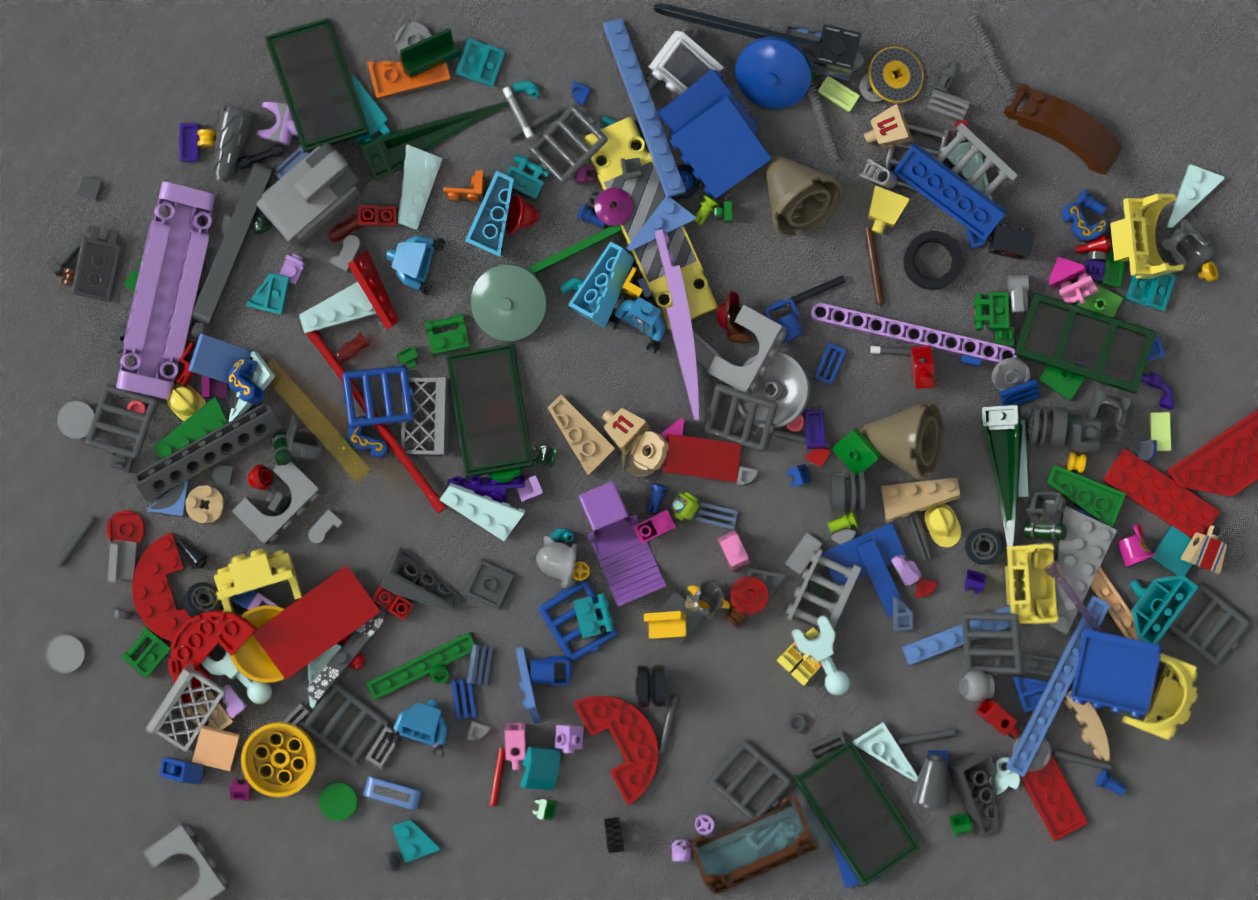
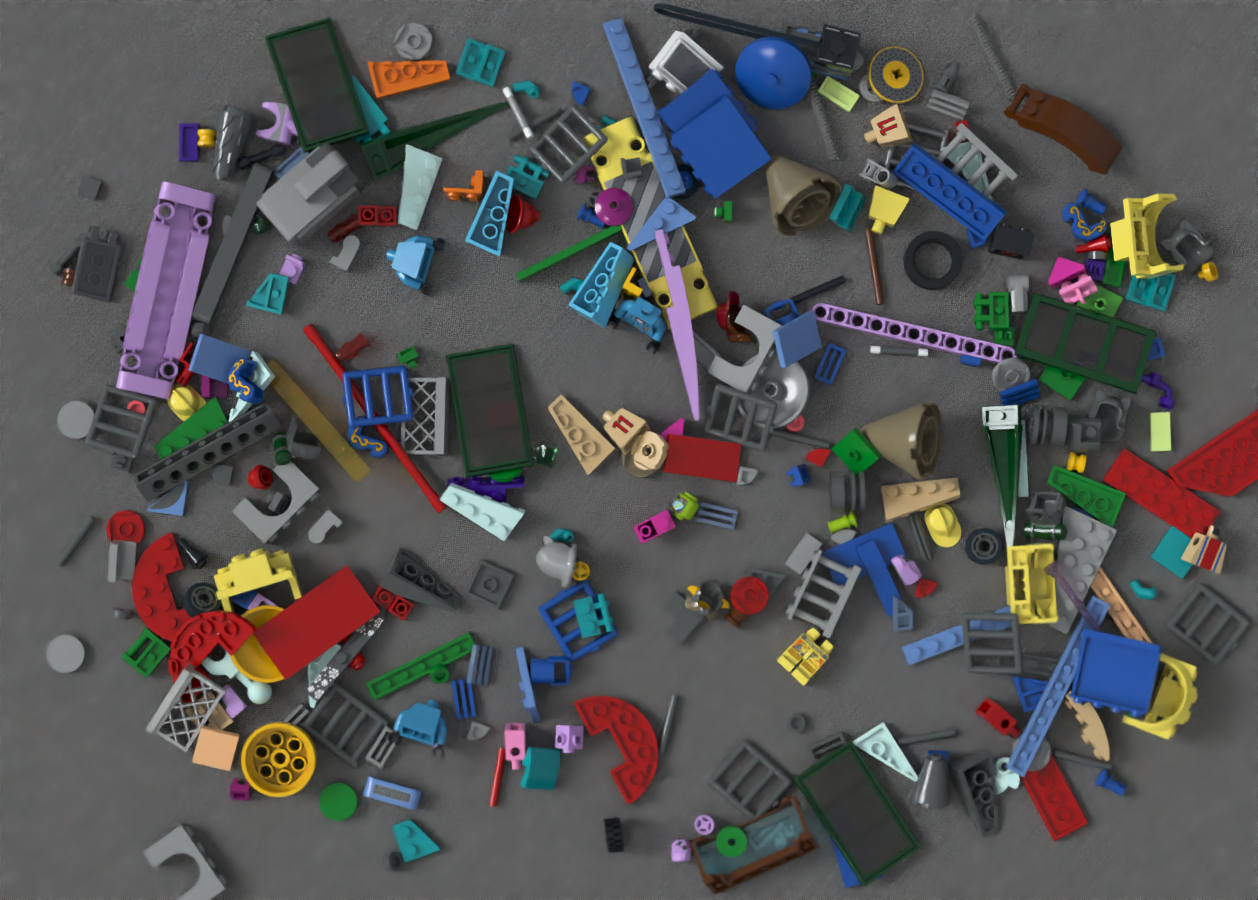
blue slope [159,757,204,785] -> none
tan plate [185,485,225,524] -> none
light aqua wing [299,282,377,334] -> none
red wing [348,250,399,330] -> none
dark green panel [400,28,460,78] -> none
green plate [425,313,470,355] -> none
sand green dish [471,264,547,341] -> none
lavender panel [517,475,544,502] -> none
green tile [532,799,557,820] -> none
medium lavender piece [578,481,666,606] -> none
black wheel [636,665,666,707] -> none
yellow panel [644,611,687,639] -> none
blue pin [647,483,669,513] -> none
lime pin [695,195,719,226] -> none
bright pink torso [717,531,750,572] -> none
light aqua piece [792,615,850,695] -> none
dark purple tile [803,410,826,449] -> none
dark green tile [808,580,826,598] -> none
red torso [911,345,935,389] -> none
green tile [949,813,972,838] -> none
light grey piece [959,670,995,703] -> none
dark purple tile [964,569,986,595] -> none
dark pink hat [1118,524,1156,567] -> none
teal wedge [1131,575,1198,644] -> none
black tile [1136,440,1157,460] -> none
light aqua wing [1166,164,1224,229] -> none
none -> green piece [716,825,747,857]
none -> medium blue tile [773,311,822,368]
none -> teal slope [829,184,866,233]

